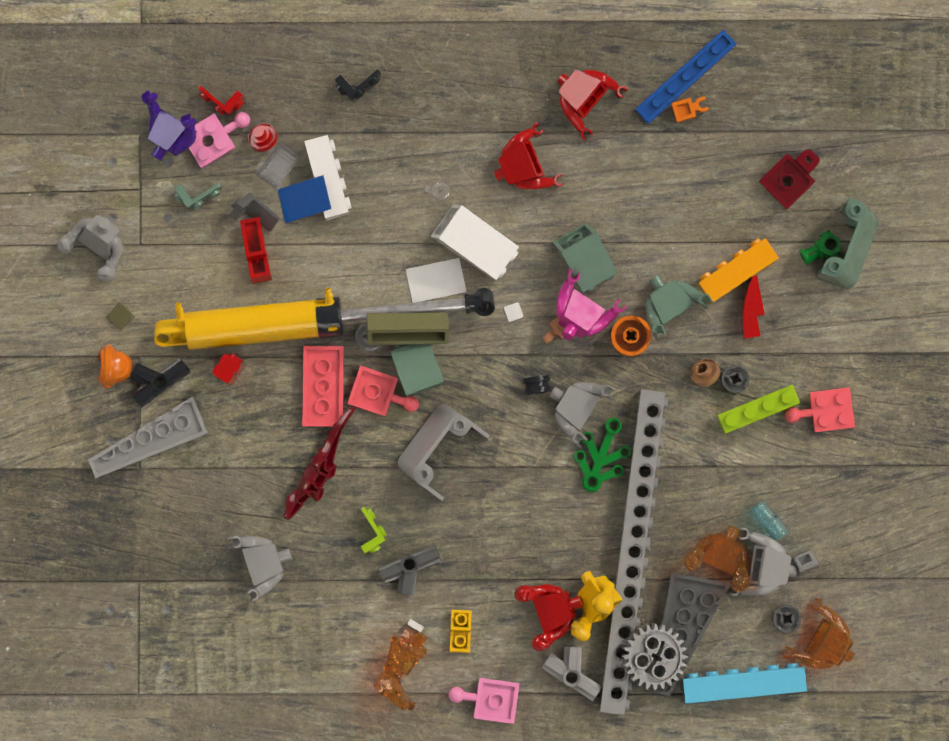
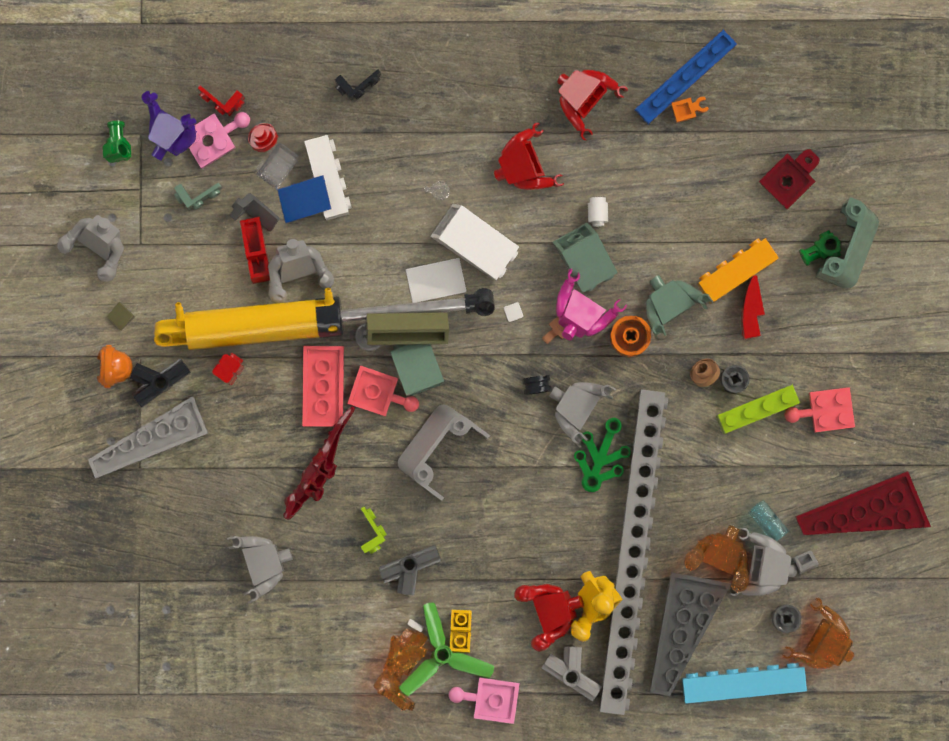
light grey gear [621,623,688,690] -> none
none -> green connector [102,121,131,163]
none -> light grey torso [268,239,334,303]
none -> bright green piece [399,603,494,696]
none -> white brick [588,197,608,227]
none -> dark red wing [795,471,931,535]

